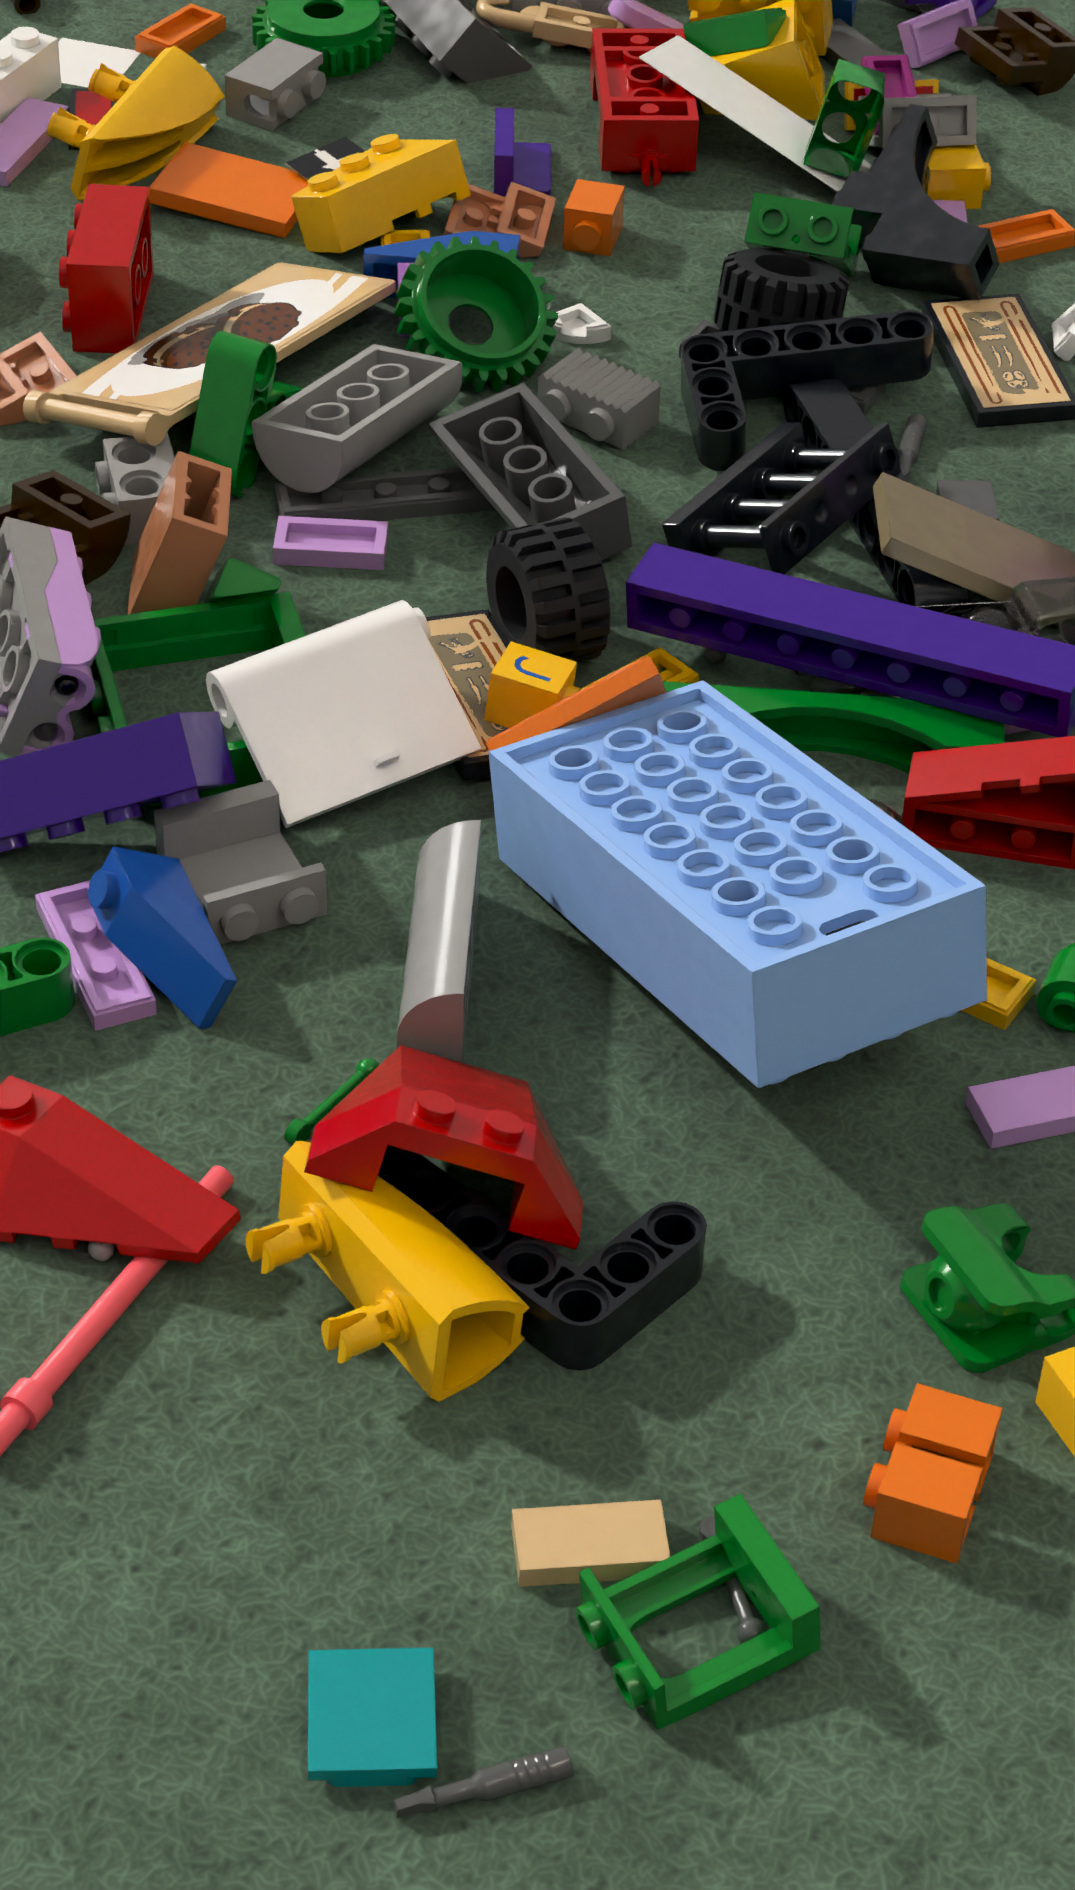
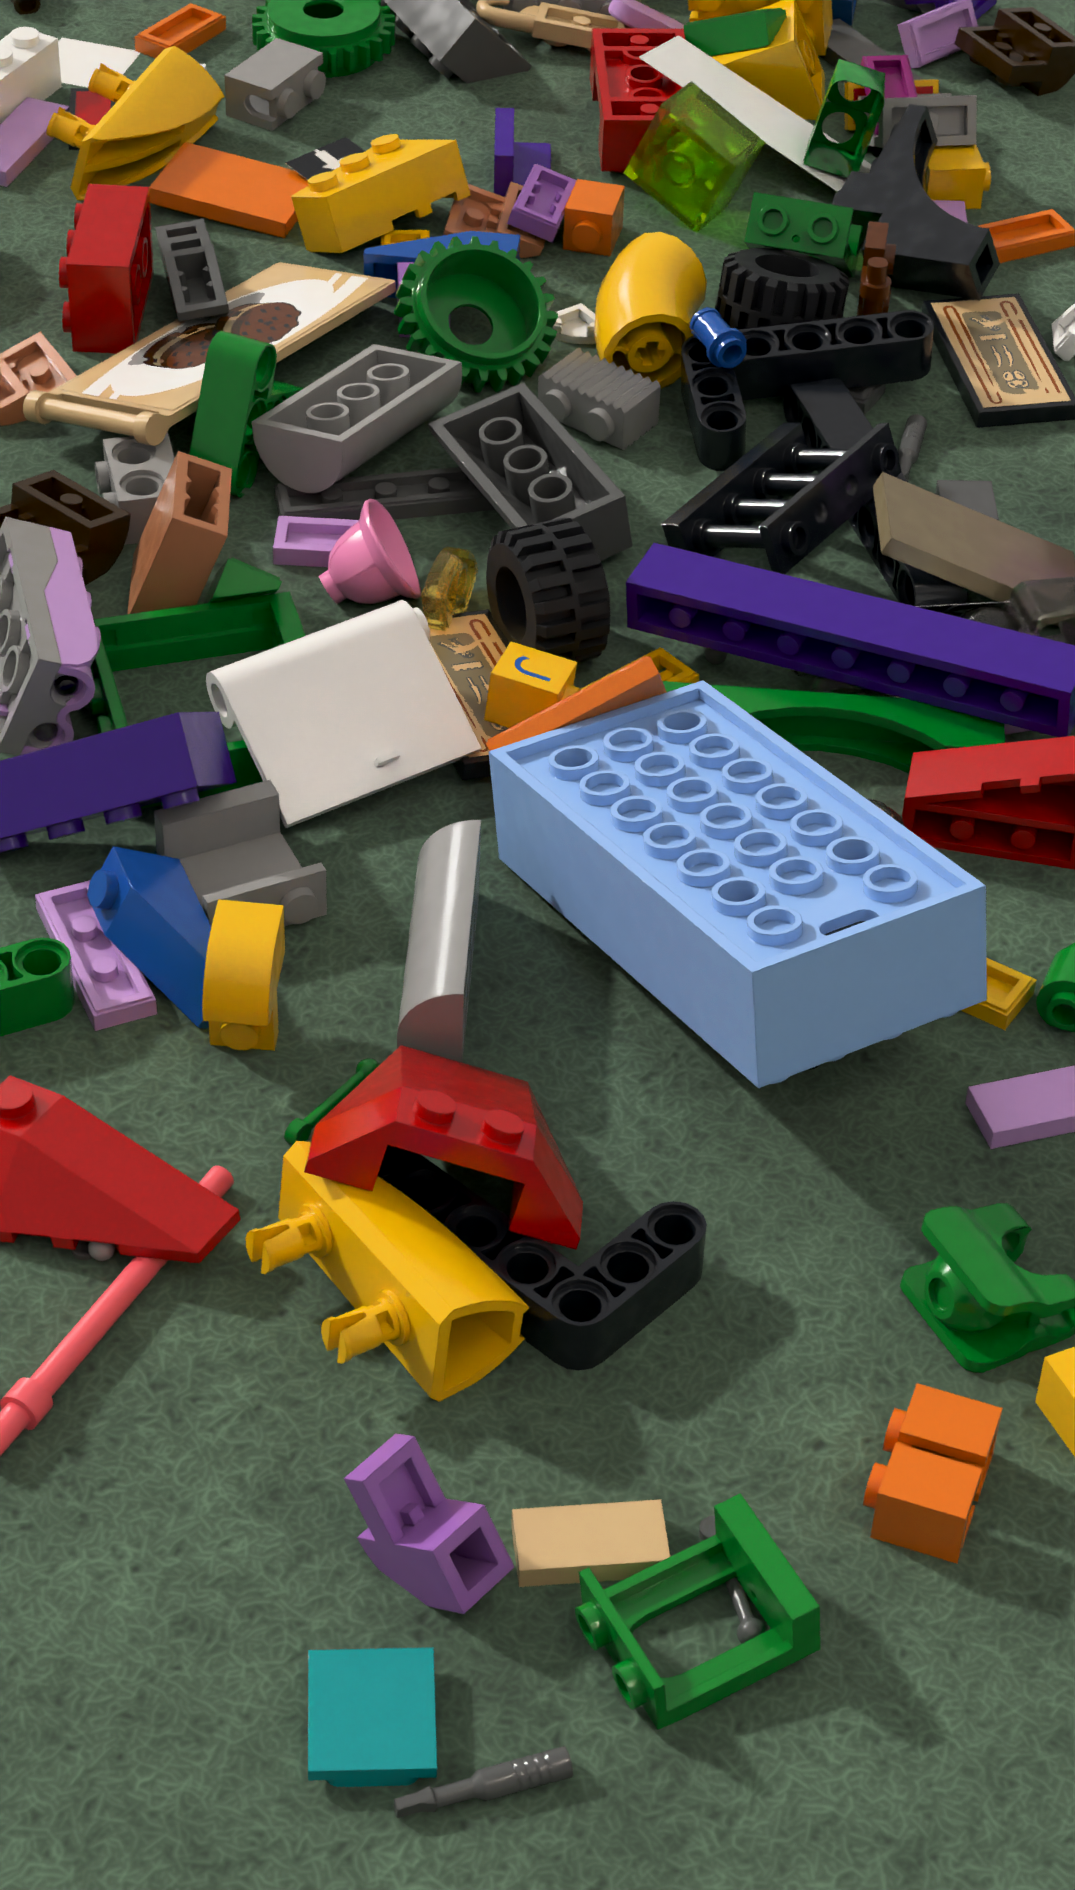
none -> dark grey slope [155,218,229,321]
none -> yellow brick [202,899,285,1051]
none -> bright pink hat [319,498,421,604]
none -> medium lavender brick [344,1434,515,1614]
none -> clear yellow tile [421,547,478,631]
none -> medium lavender plate [507,164,577,242]
none -> yellow brick [594,232,707,388]
none -> clear neon green brick [623,81,766,232]
none -> blue pin [690,307,747,368]
none -> reddish brown plate [857,221,896,316]

